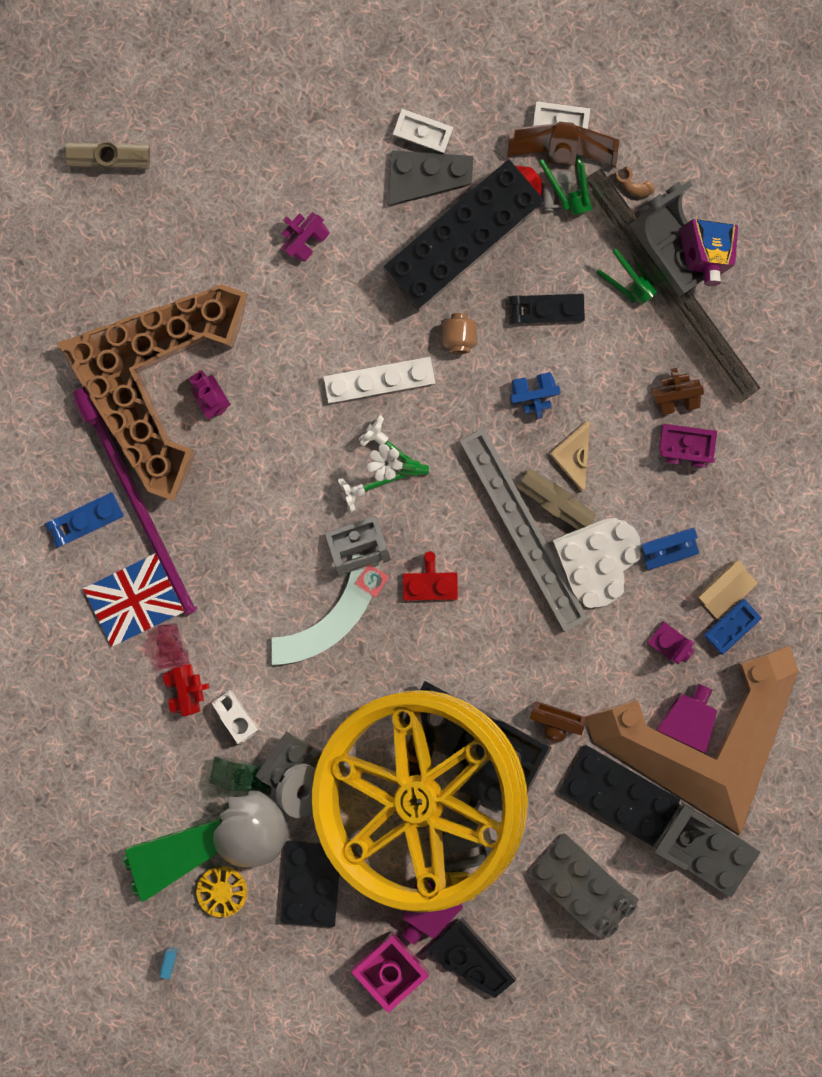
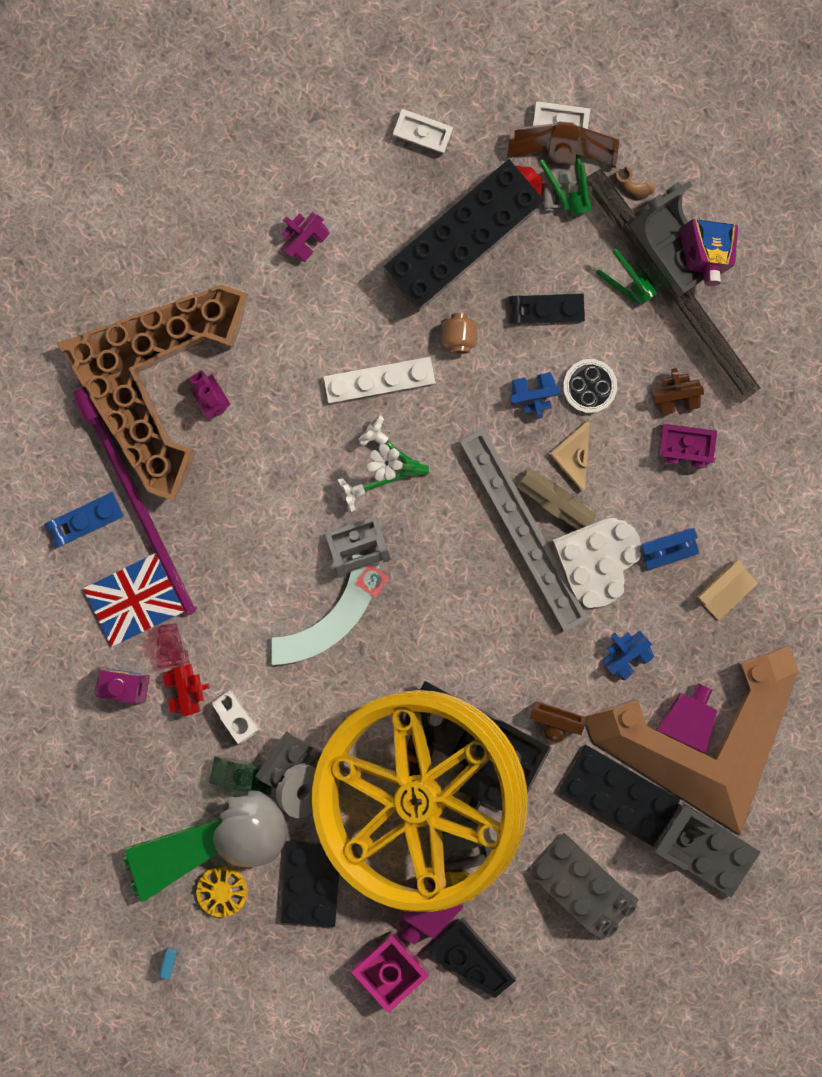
dark tan piece [66,142,150,170] -> none
dark grey wing [388,150,473,206] -> none
red plate [403,551,458,601] -> none
magenta bracket [647,621,695,664] -> none
blue plate [703,598,762,655] -> none
none -> magenta torso [95,667,150,703]
none -> tile [563,359,617,413]
none -> blue hips [601,631,654,680]

